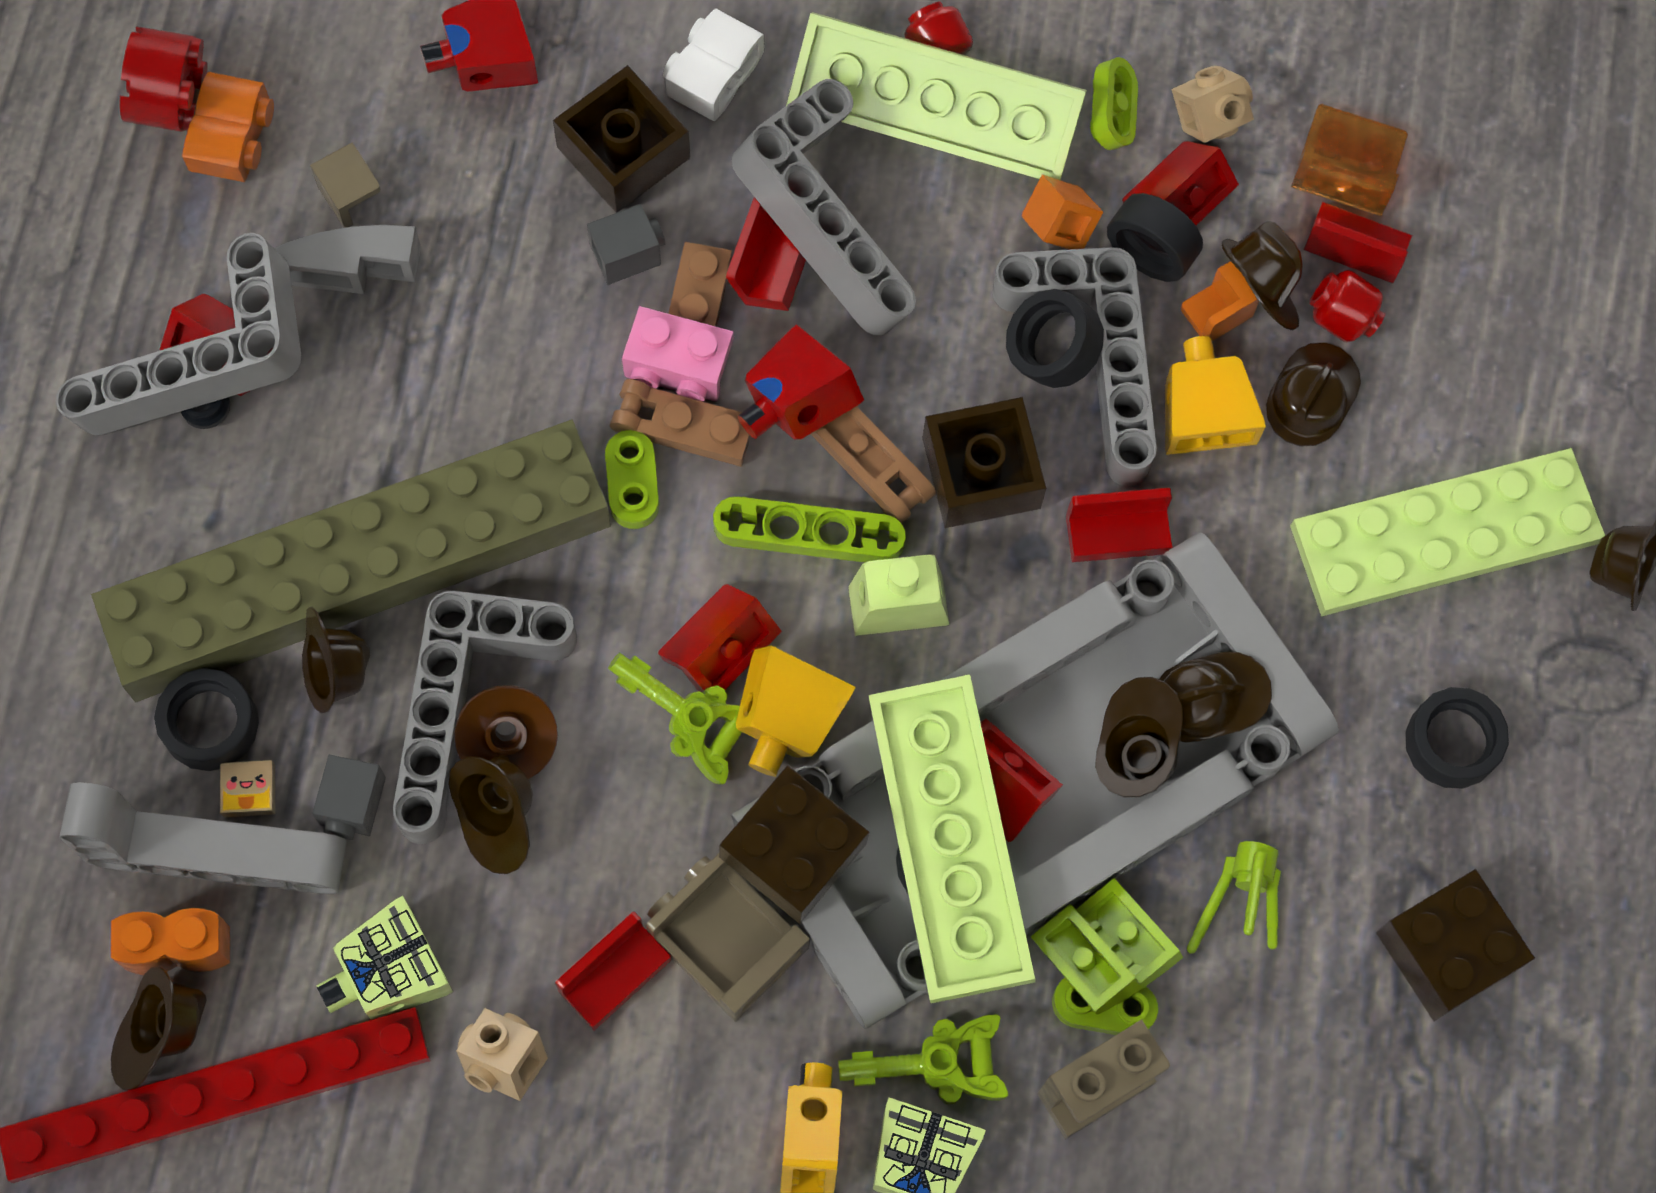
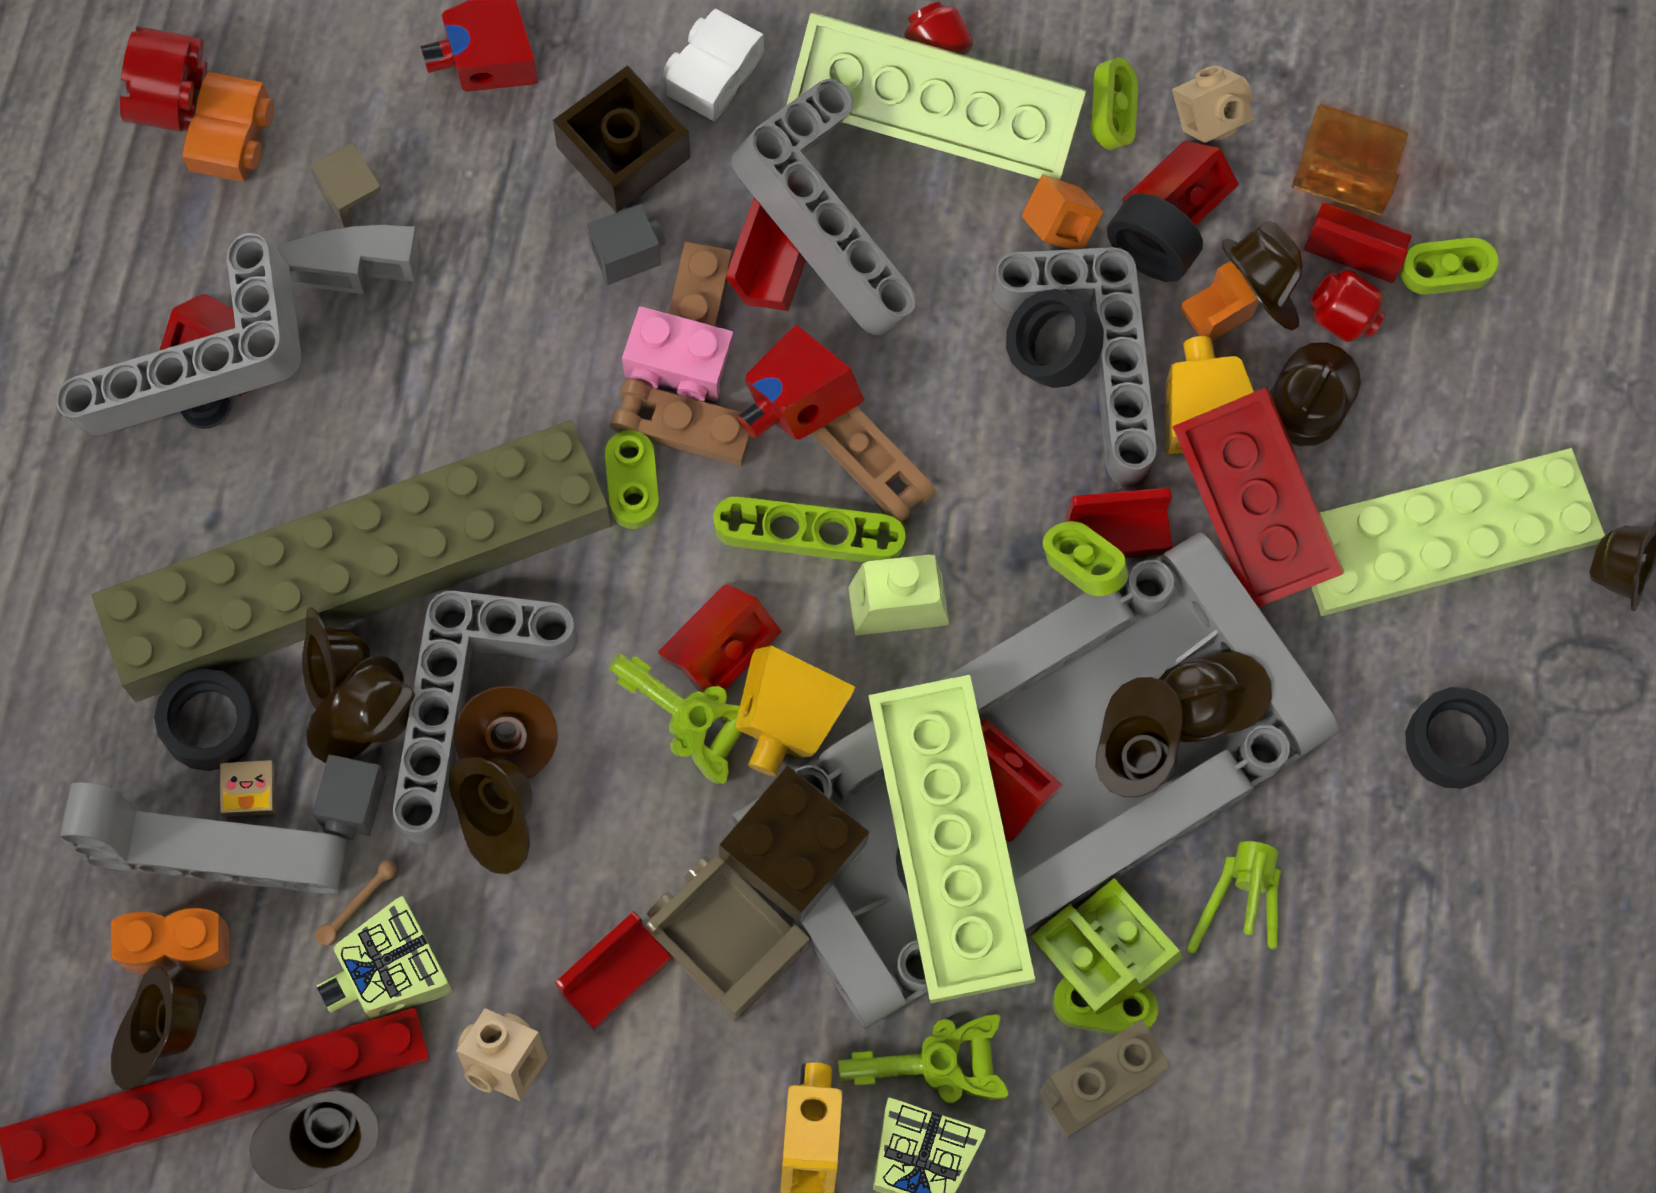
dark brown brick [922,397,1047,528] -> none
dark brown brick [1376,869,1535,1021] -> none
none -> dark brown piece [249,1089,380,1190]
none -> dark brown piece [306,656,415,763]
none -> medium nougat hinge [315,859,398,946]
none -> lime plate [1043,521,1128,596]
none -> red plate [1172,386,1345,607]
none -> lime plate [1400,238,1499,295]

